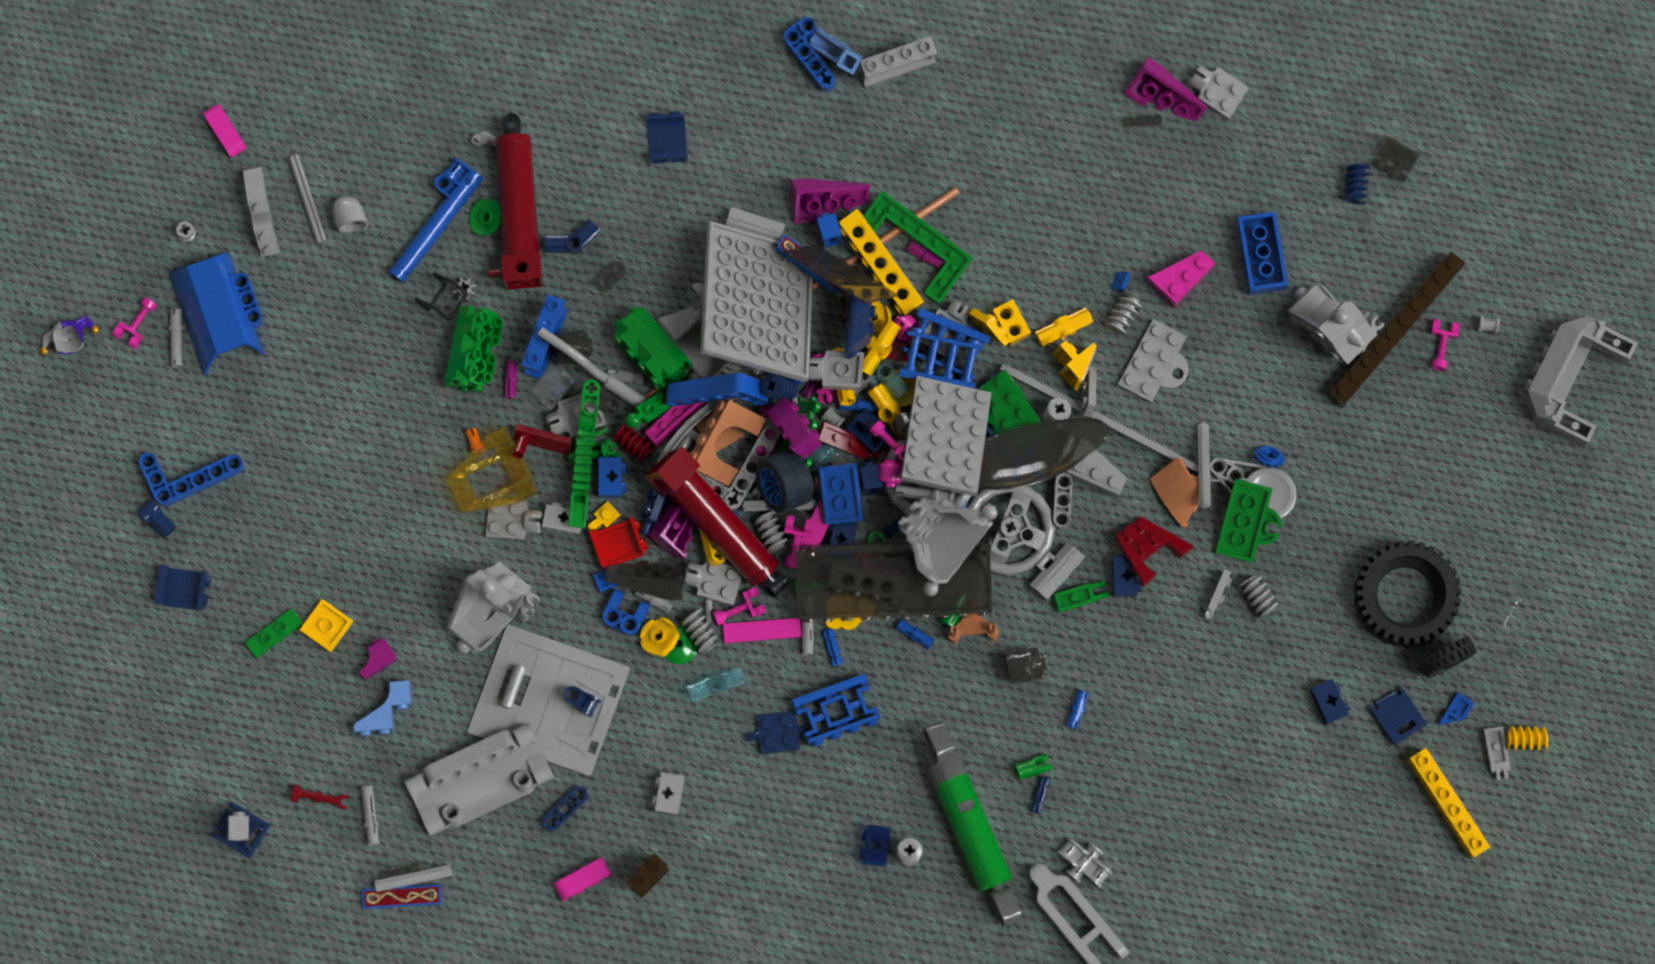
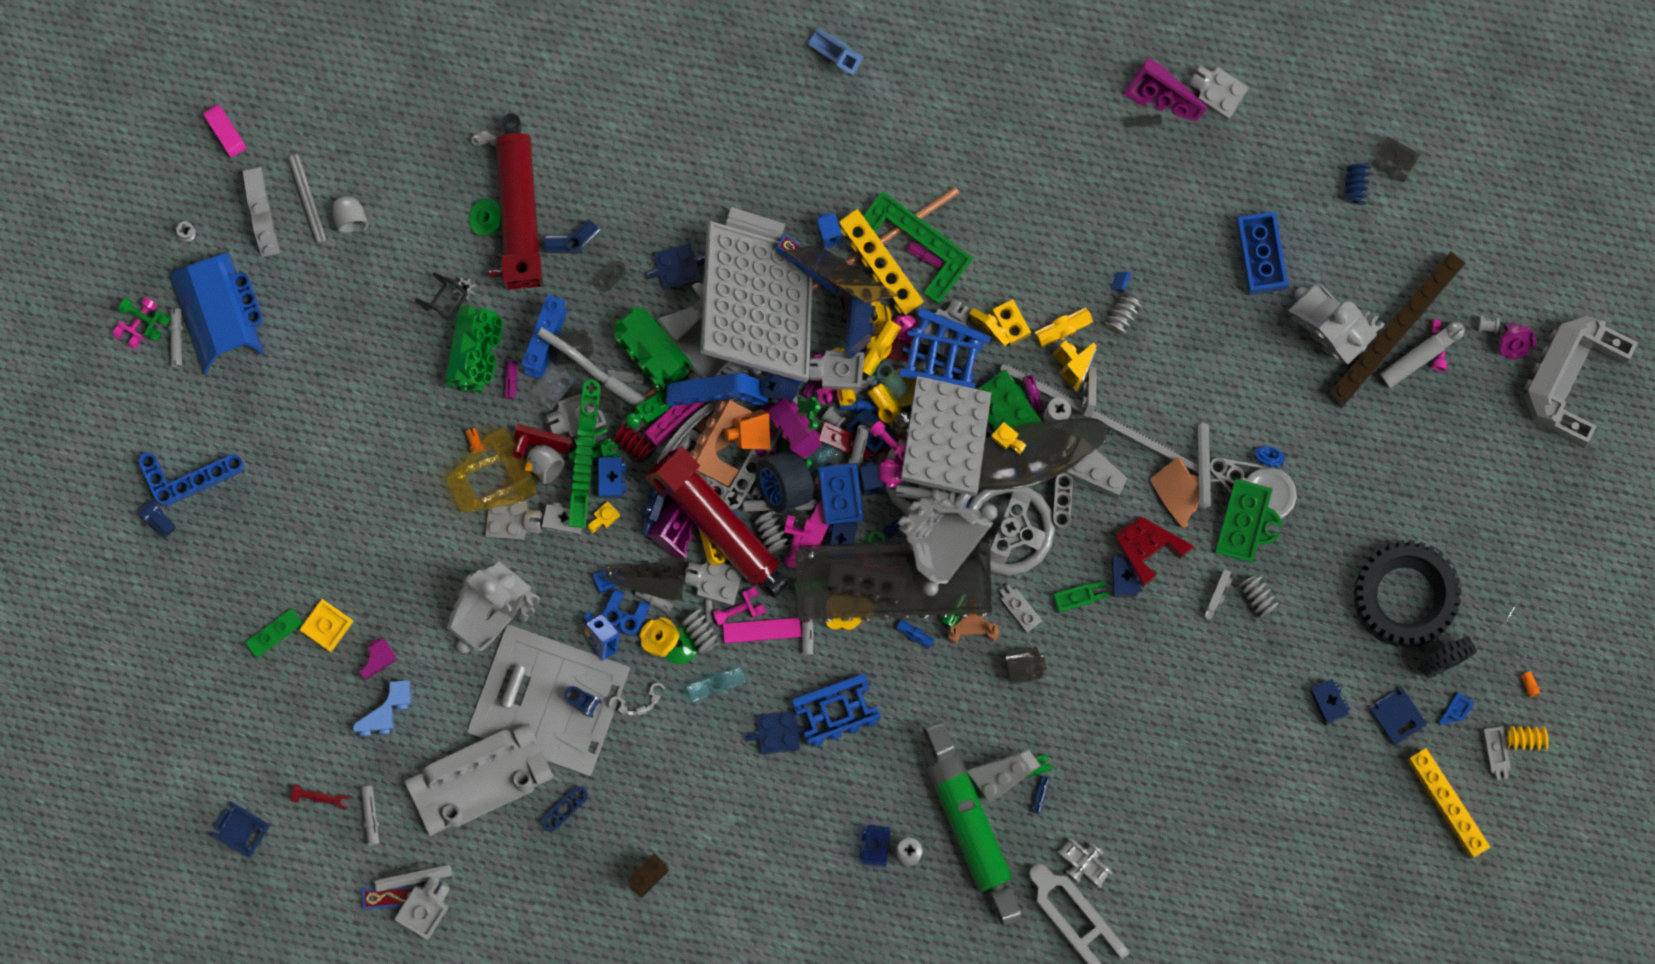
light grey piece [40,316,99,355] -> none
dark blue panel [154,565,211,611] -> none
light grey brick [229,812,249,841] -> none
blue piece [389,157,483,283] -> none
dark pink beam [553,858,612,902] -> none
red panel [589,517,648,570] -> none
dark blue panel [647,111,688,164] -> none
light grey brick [652,772,685,816] -> none
blue beam [784,17,835,92] -> none
magenta wedge [790,179,870,224] -> none
blue axle [823,629,843,667] -> none
light grey fence [859,36,937,88] -> none
light grey piece [1029,542,1085,602] -> none
blue pin [1065,689,1089,730] -> none
light grey plate [1118,319,1188,403] -> none
dark pink wedge [1147,250,1215,308] -> none
none -> green bar [117,298,171,341]
none -> light grey plate [395,877,449,940]
none -> light grey piece [525,444,565,484]
none -> blue torso [581,613,620,661]
none -> light grey piece [608,683,665,716]
none -> dark blue plate [645,243,705,291]
none -> orange torso [724,409,771,449]
none -> light grey pin [848,425,870,475]
none -> light grey wedge [967,750,1040,803]
none -> yellow plate [991,422,1026,455]
none -> light grey hinge [998,583,1042,633]
none -> magenta axle [1022,375,1043,413]
none -> light grey piece [1379,322,1465,389]
none -> magenta tile [1498,322,1537,360]
none -> orange pin [1520,671,1541,697]

